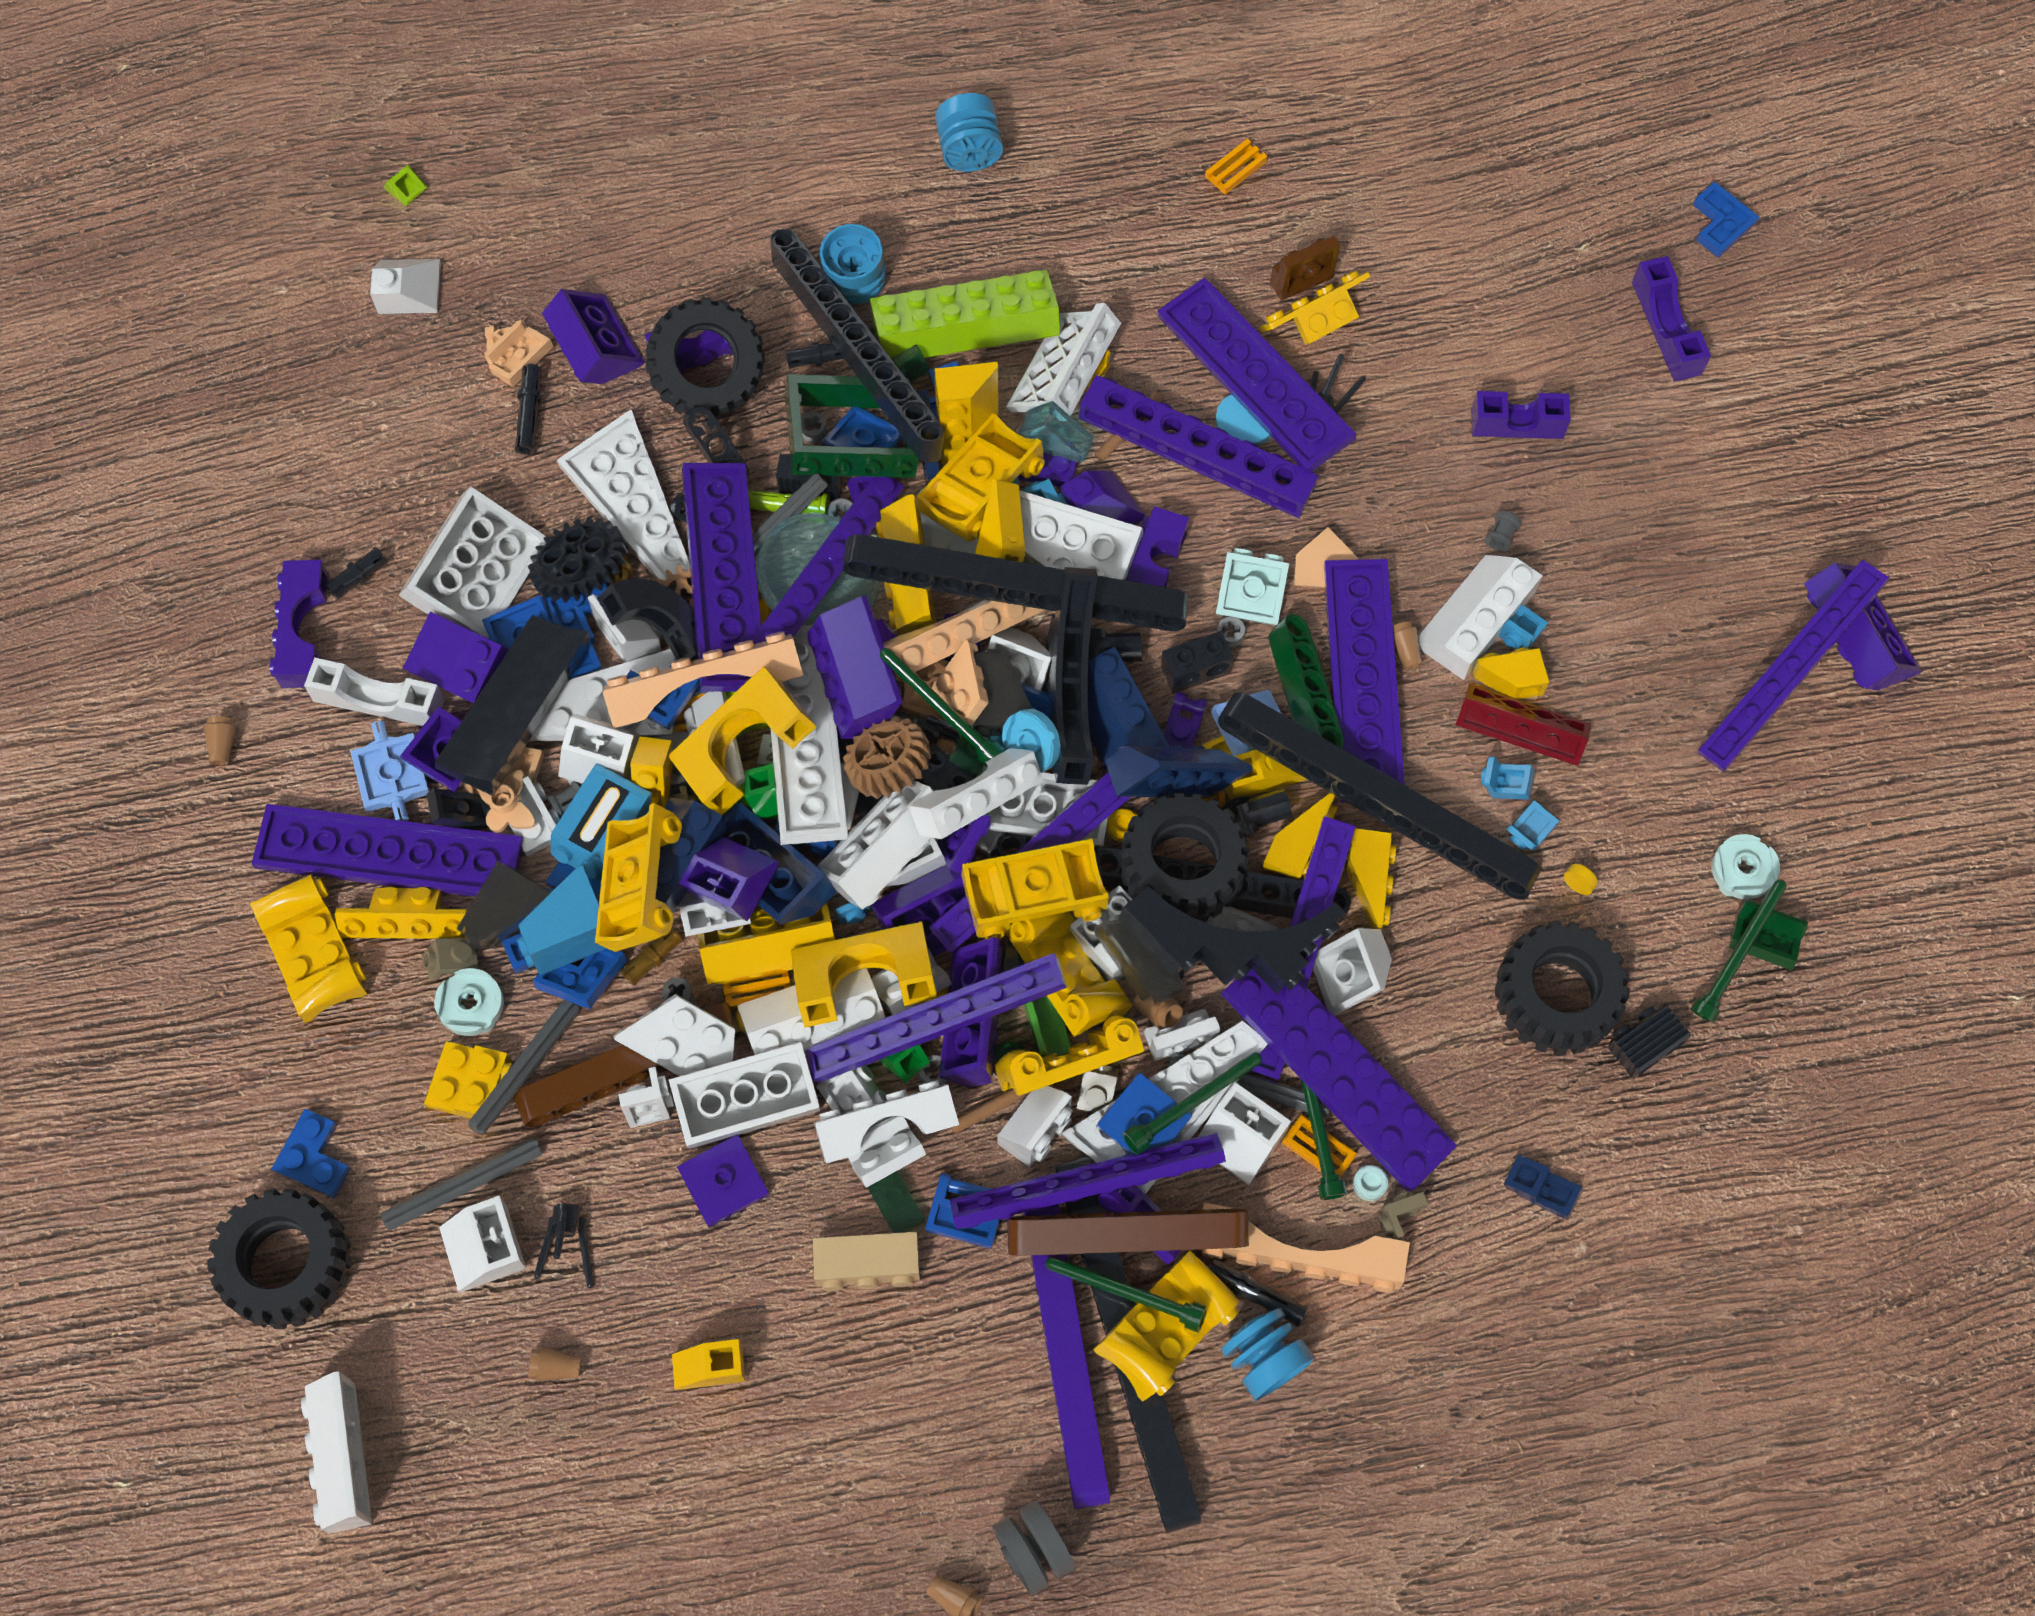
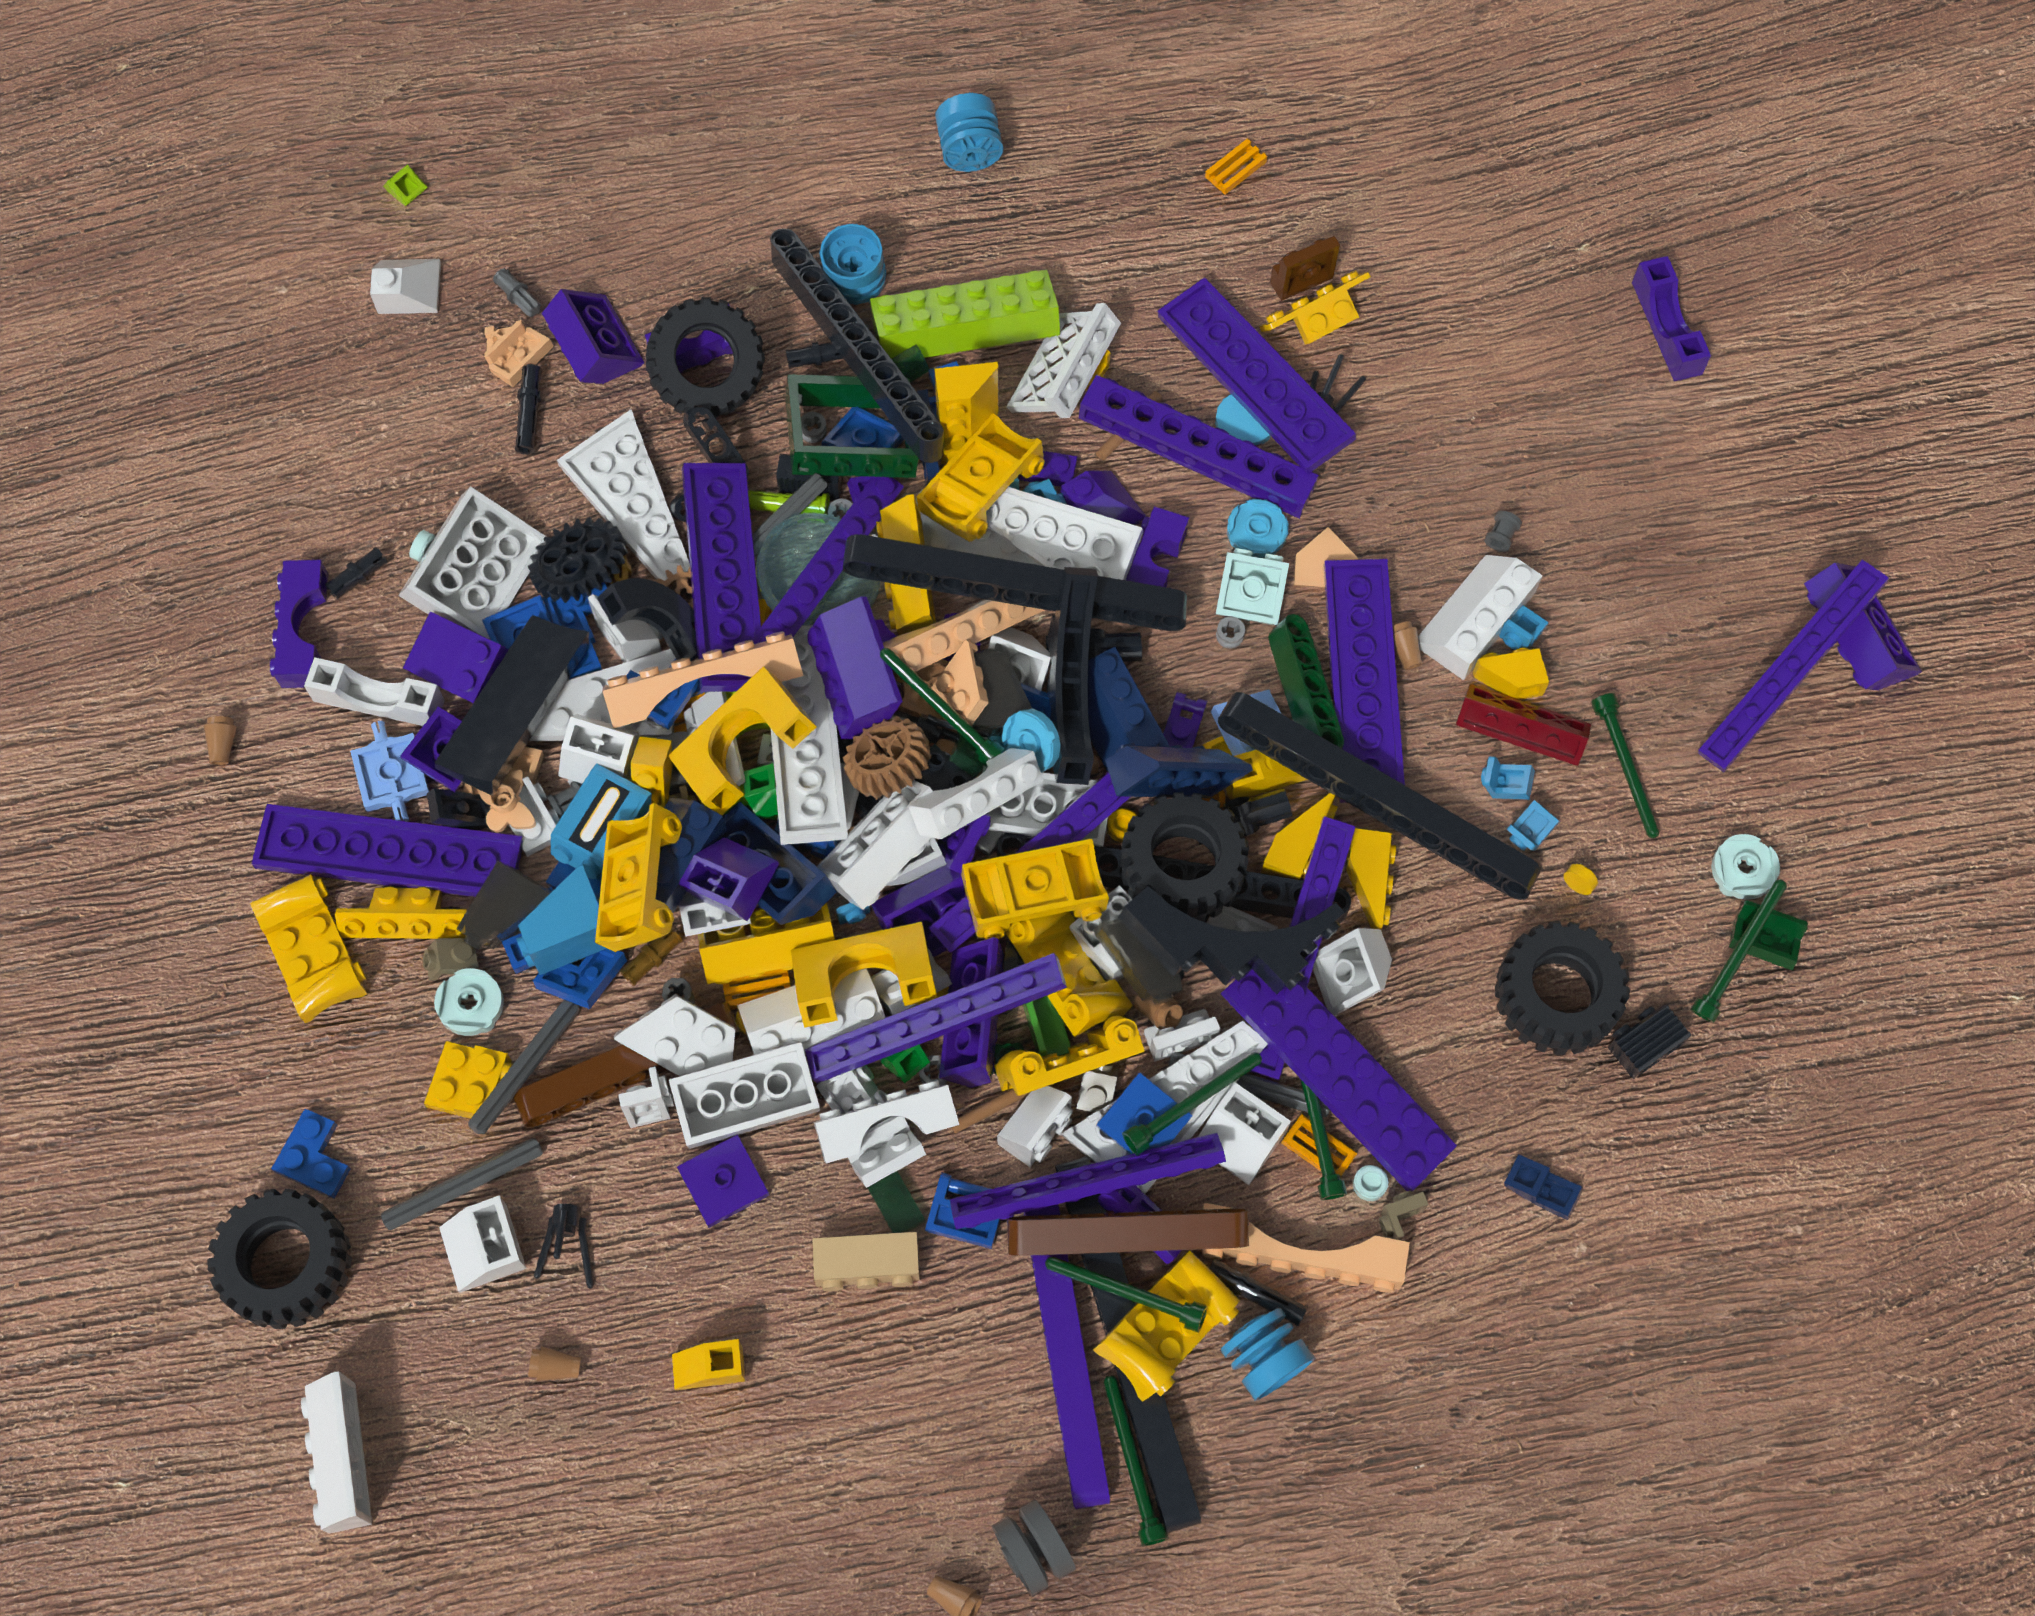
yellow slope [975,479,1025,562] -> none
clear light blue slope [1018,401,1094,463] -> none
black brick [1160,631,1233,694] -> none
dark purple arch [1471,391,1571,439] -> none
blue plate [1693,181,1759,258] -> none
none -> light aqua tile [409,530,435,562]
none -> dark grey axle [493,268,541,317]
none -> dark green piece [1104,1375,1169,1547]
none -> medium azure tile [1227,499,1289,558]
none -> dark green piece [1591,693,1659,839]

